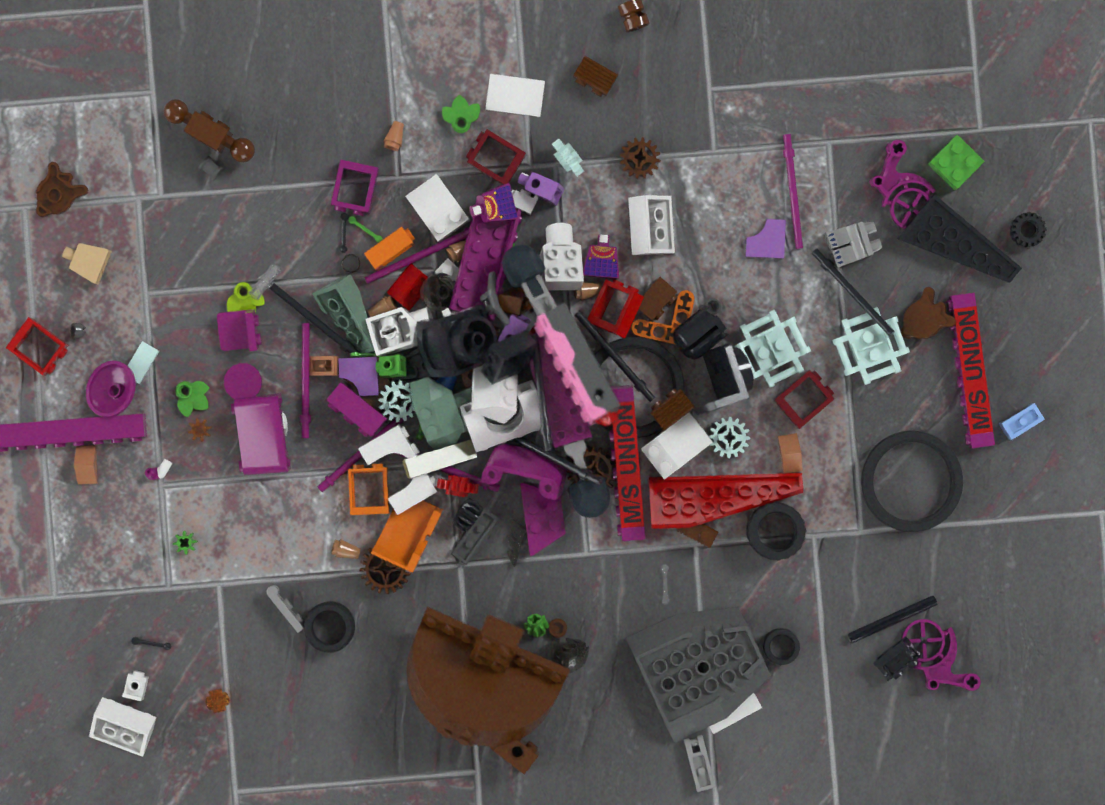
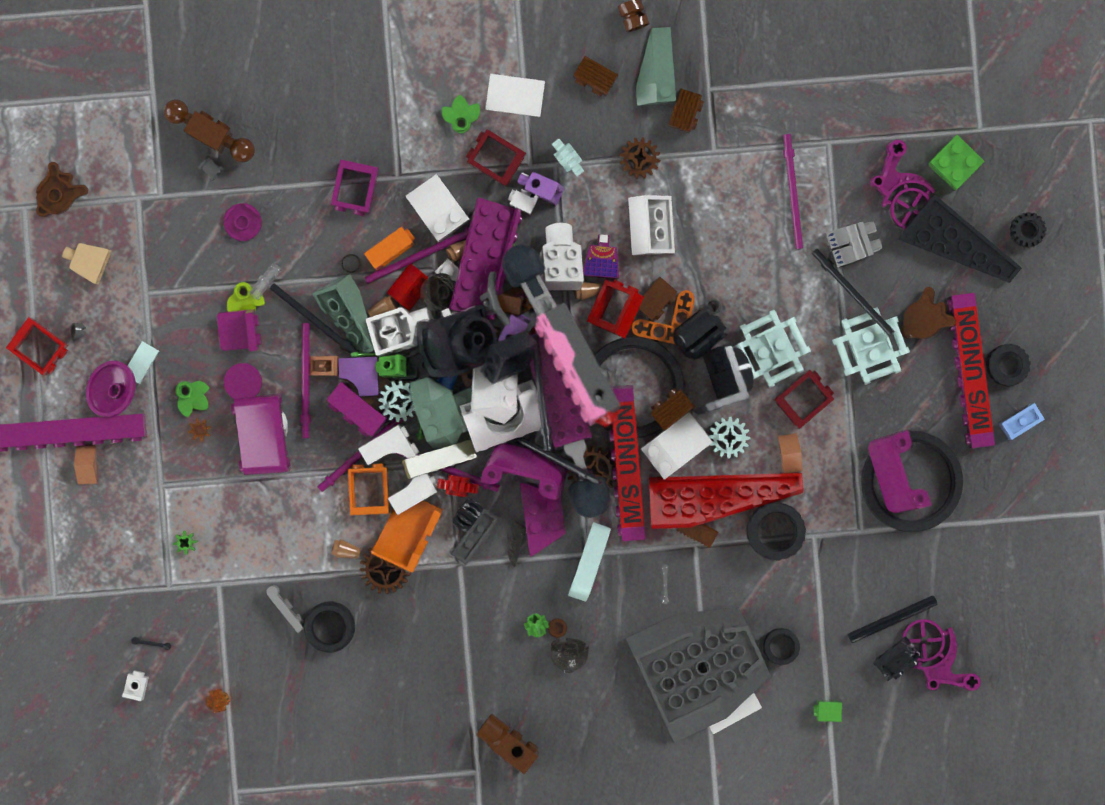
white slope [89,697,156,757] -> none
arm [145,459,172,480] -> none
black hinge [340,213,348,253] -> none
bright green hinge [349,216,383,243] -> none
nougat cone [383,121,404,151] -> none
reddish brown piece [407,607,570,747] -> none
torso [470,183,518,222] -> none
black bar [574,311,656,402] -> none
light grey plate [684,735,716,792] -> none
medium lavender tile [745,219,786,259] -> none
none -> magenta tile [224,203,262,241]
none -> light aqua beam [568,522,611,602]
none -> sand green wedge [636,27,676,106]
none -> reddish brown brick [668,88,704,133]
none -> bright green brick [813,700,842,722]
none -> magenta windscreen [868,430,932,513]
none -> black tyre [986,344,1031,386]

